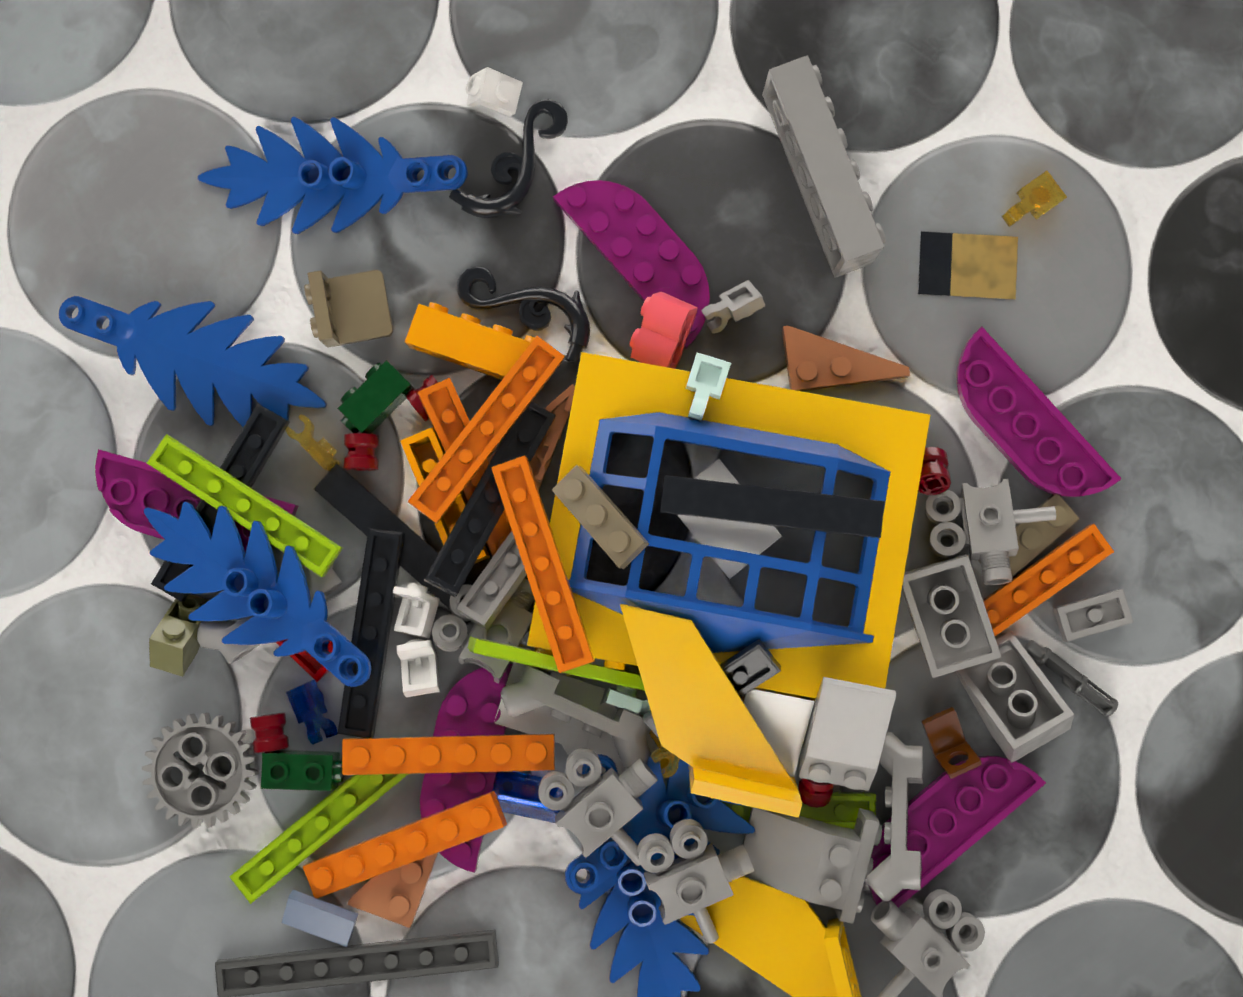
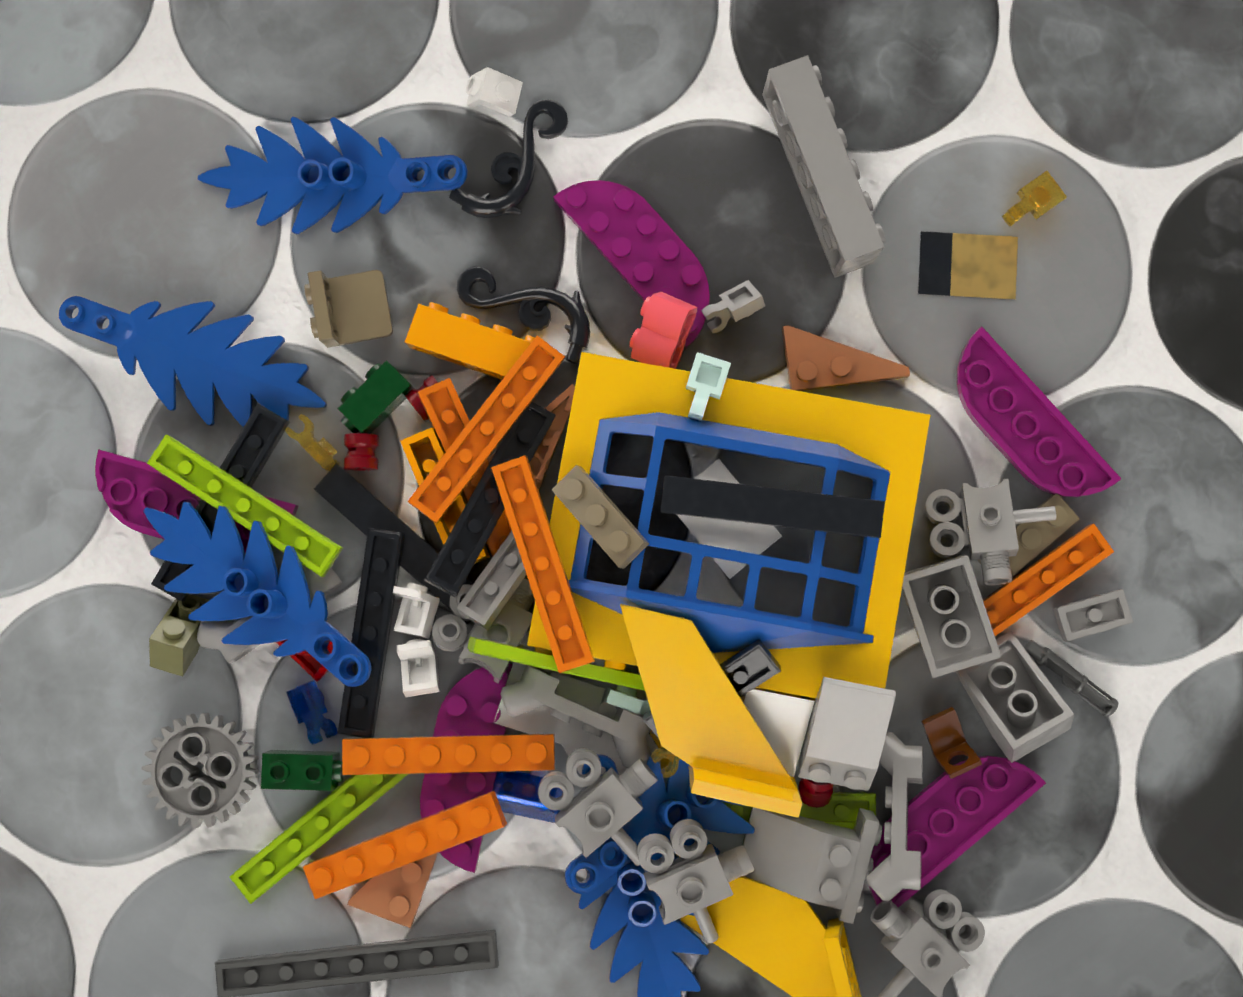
dark red wheel [250,712,289,753] -> none
sand blue tile [282,890,358,947] -> none
dark red wheel [918,447,951,495] -> none

